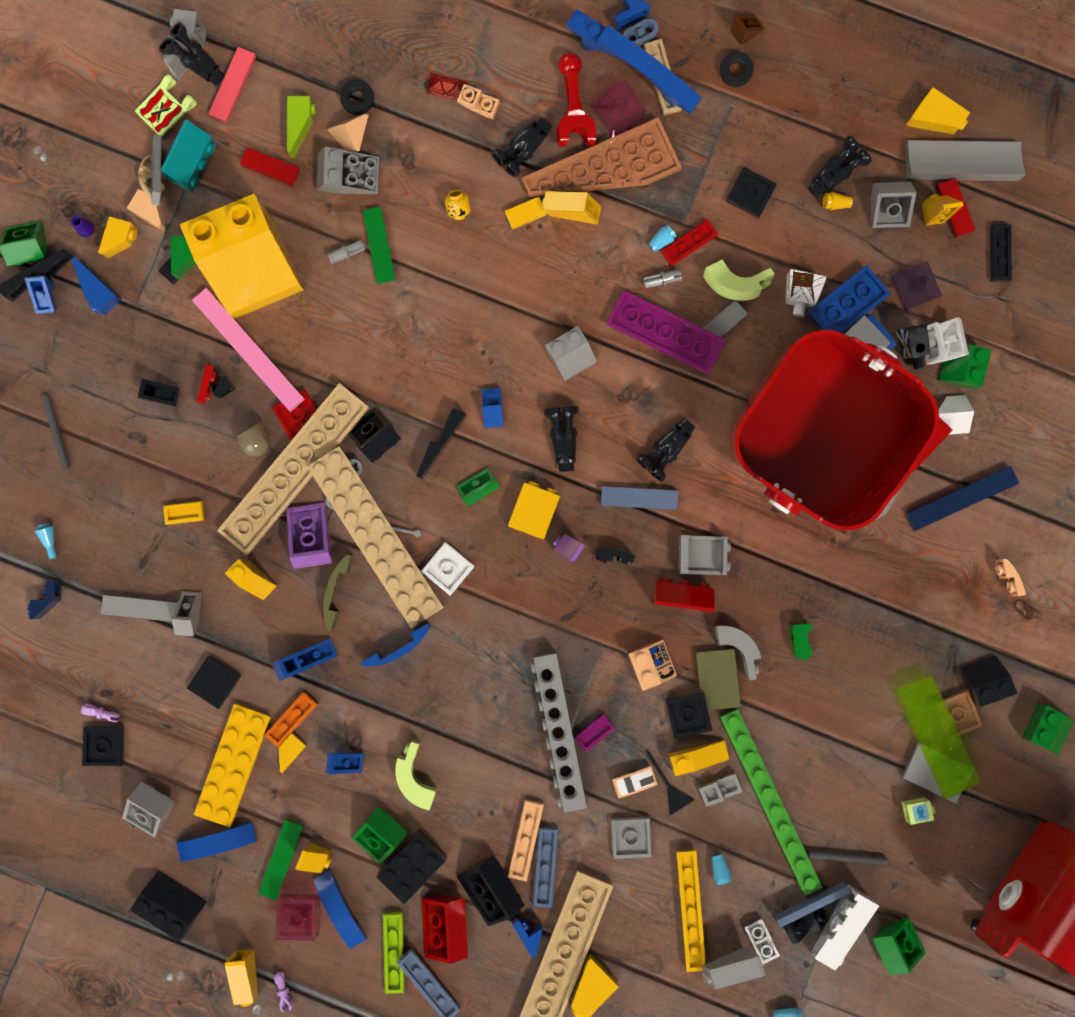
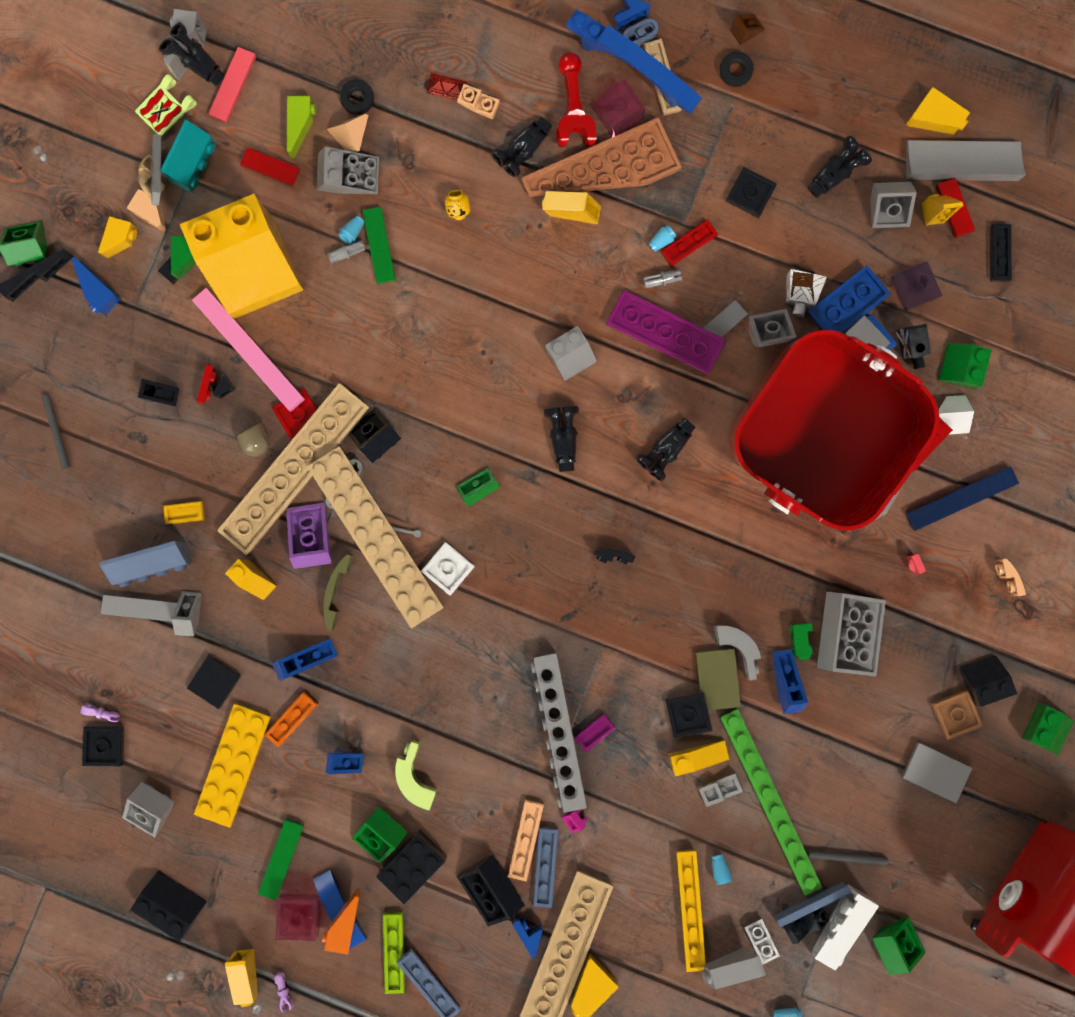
slope [25,275,57,314] -> none
dark blue slope [27,581,62,619] -> none
medium azure cone [34,523,57,559] -> none
dark purple cone [71,216,94,237] -> none
blue slope [176,822,257,862] -> none
yellow tile [279,733,307,773] -> none
yellow slope [295,842,332,873] -> none
blue slope [360,623,431,667] -> none
black slope [416,408,467,480] -> none
red slope [421,895,468,964] -> none
blue slope [482,388,504,428] -> none
yellow tile [505,197,547,230] -> none
yellow panel [508,481,560,540] -> none
medium lavender slope [553,534,585,563] -> none
sand blue tile [601,486,678,510] -> none
light grey tile [611,817,652,859] -> none
slope [612,766,658,798] -> none
light nougat slope [627,640,677,691] -> none
black piece [646,751,694,815] -> none
red slope [652,578,715,612] -> none
light grey panel [678,535,731,575] -> none
yellowish green arch [703,260,774,301] -> none
yellow cone [822,191,853,211] -> none
clear neon green plate [895,674,981,799] -> none
yellowish green brick [901,797,935,825] -> none
white slope [925,317,969,365] -> none
none -> sand blue slope [99,541,192,588]
none -> orange slope [322,889,361,955]
none -> medium azure cone [338,216,365,244]
none -> dark pink tile [562,809,588,833]
none -> light grey slope [749,309,797,348]
none -> blue slope [772,649,808,714]
none -> light grey slope [817,592,886,677]
none -> coral tile [906,554,926,574]

